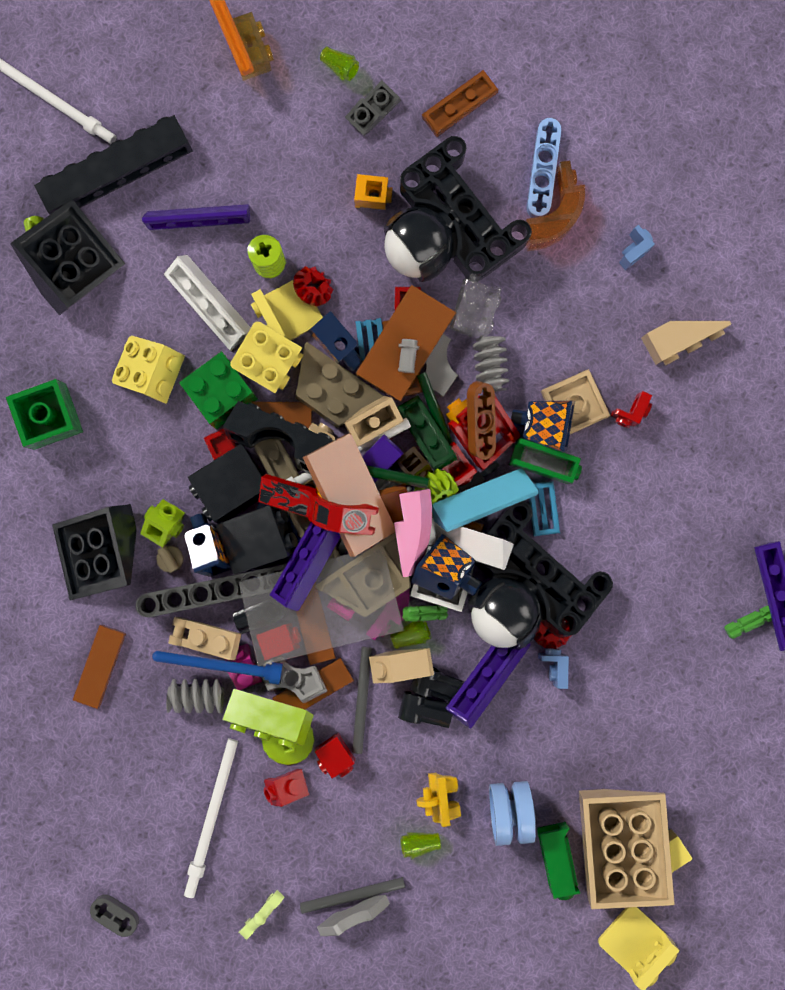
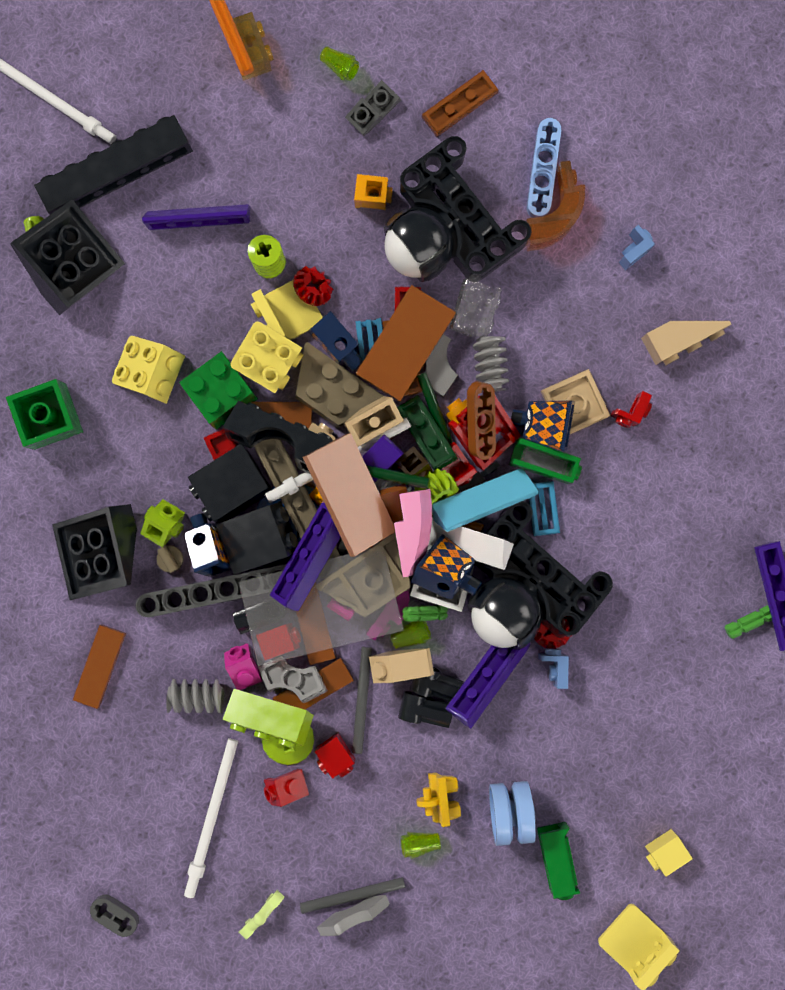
blue piece [152,651,283,685] -> none
white slope [164,255,251,351] -> none
tan plate [168,617,241,660] -> none
red piece [259,474,379,535] -> none
light grey pin [398,339,420,373] -> none
tan slope [579,789,674,909] -> none

